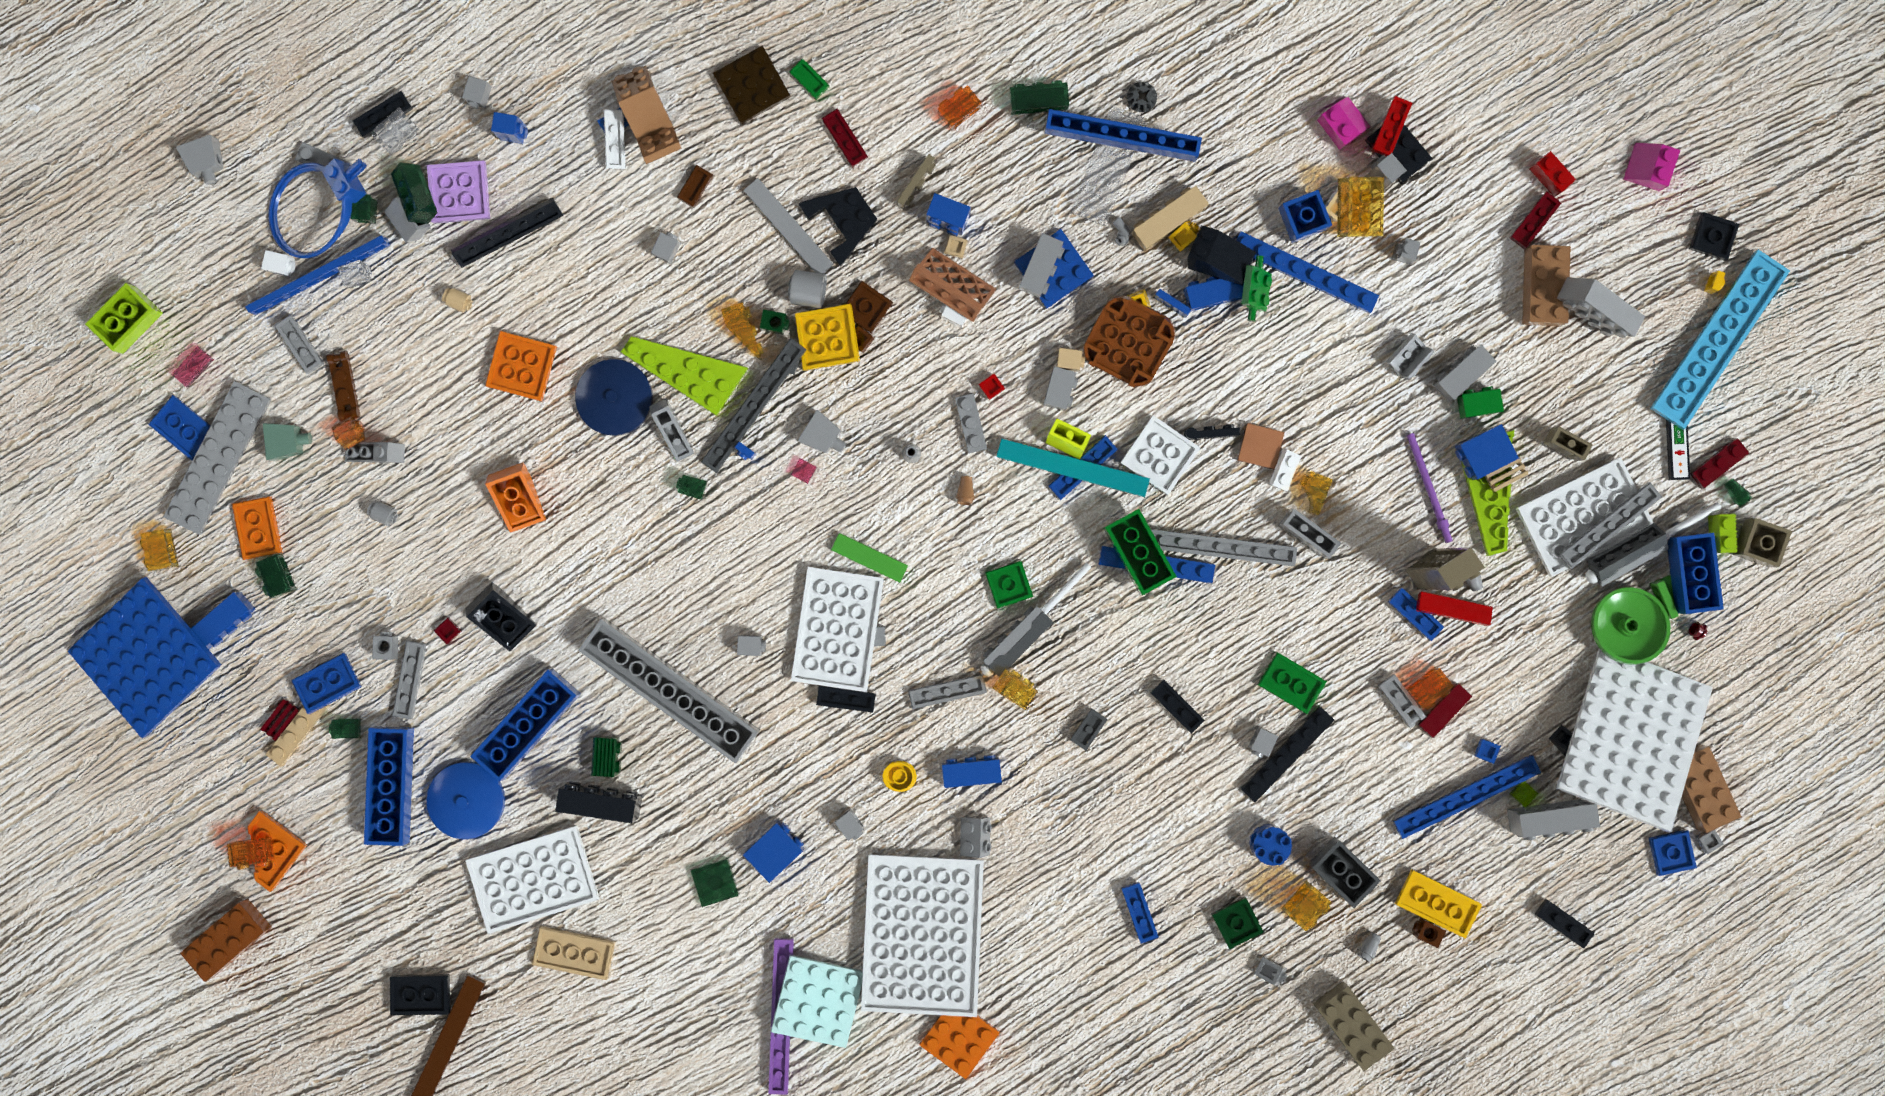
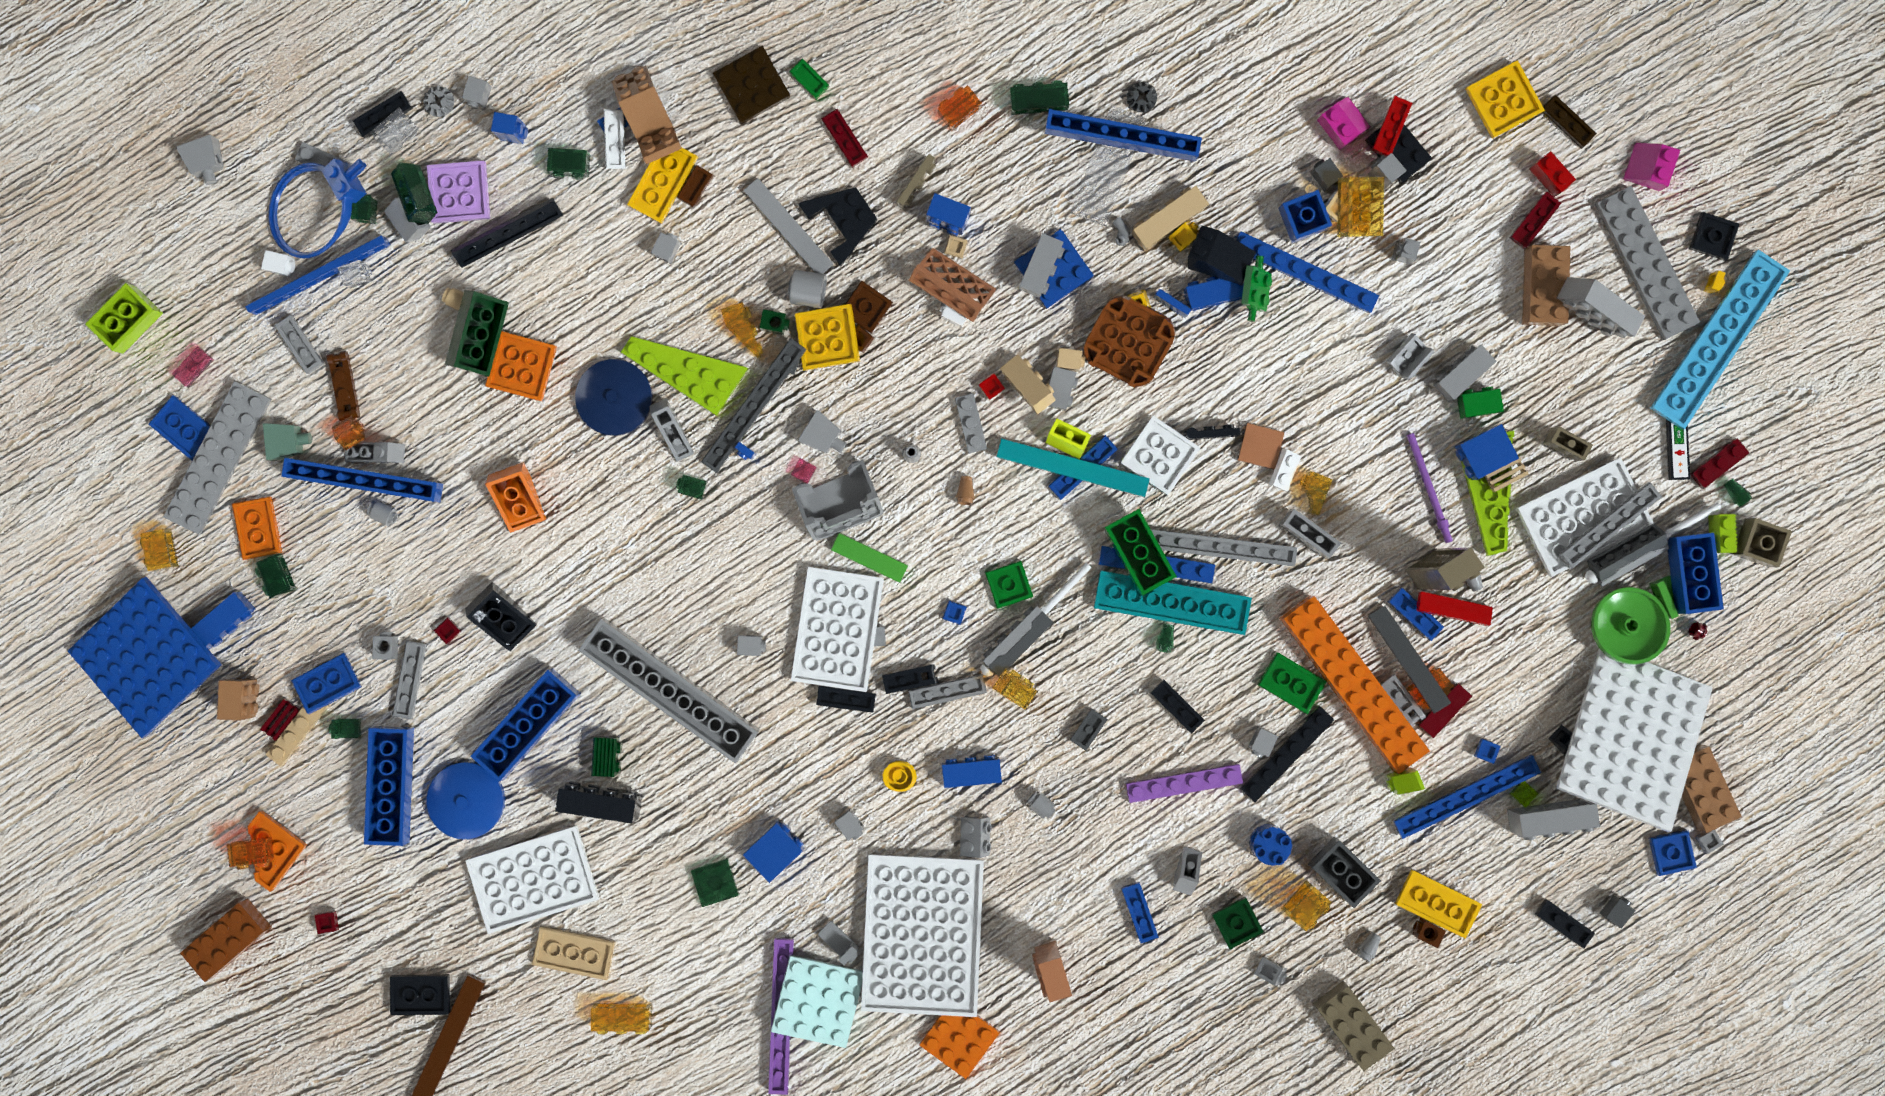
none -> medium nougat brick [217,678,259,720]
none -> blue brick [281,458,444,503]
none -> dark red plate [315,911,339,934]
none -> light grey gear [422,86,454,117]
none -> dark green brick [445,290,509,377]
none -> clear green brick [547,148,591,180]
none -> clear yellow brick [591,1003,652,1034]
none -> yellow plate [627,147,698,224]
none -> light grey windscreen [792,460,884,541]
none -> light grey bracket [818,921,859,965]
none -> black plate [882,664,939,694]
none -> blue tile [943,601,967,625]
none -> tan brick [1000,354,1056,415]
none -> light grey brick [1027,791,1055,819]
none -> nougat brick [1032,941,1072,1003]
none -> teal plate [1094,571,1252,635]
none -> medium lavender plate [1126,764,1243,803]
none -> clear green cone [1155,624,1175,653]
none -> light grey slope [1173,847,1202,896]
none -> orange brick [1279,595,1430,774]
none -> dark grey brick [1311,158,1343,191]
none -> dark grey tile [1368,606,1451,714]
none -> lime slope [1386,767,1425,795]
none -> yellow plate [1465,60,1545,139]
none -> dark brown tile [1543,95,1597,149]
none -> light grey plate [1595,186,1700,340]
none -> dark grey brick [1600,895,1636,929]

